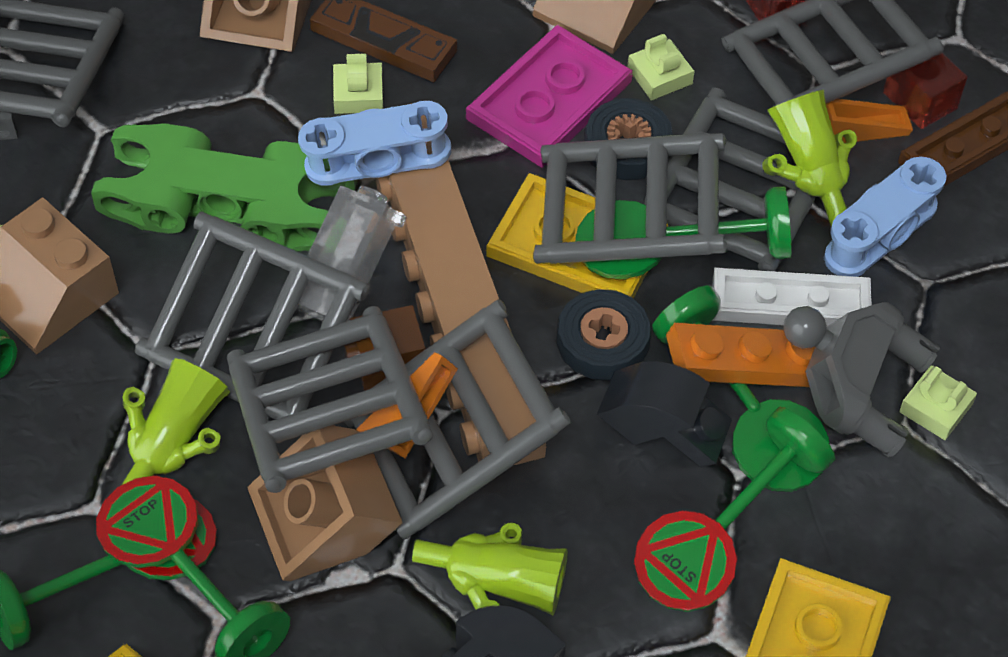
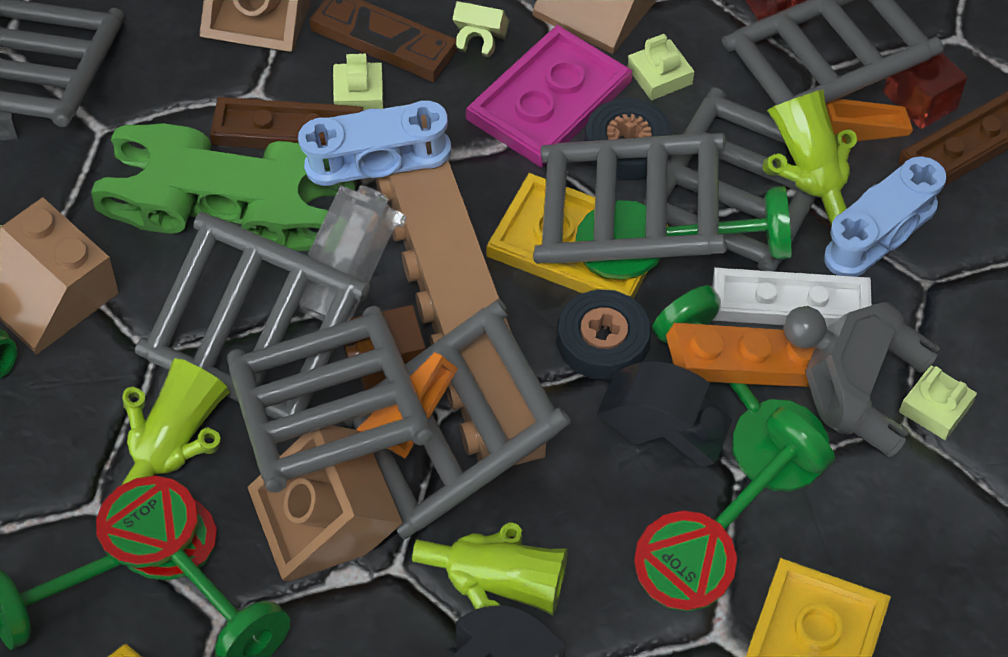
none -> reddish brown tile [210,97,364,149]
none -> yellowish green tile [453,1,509,58]

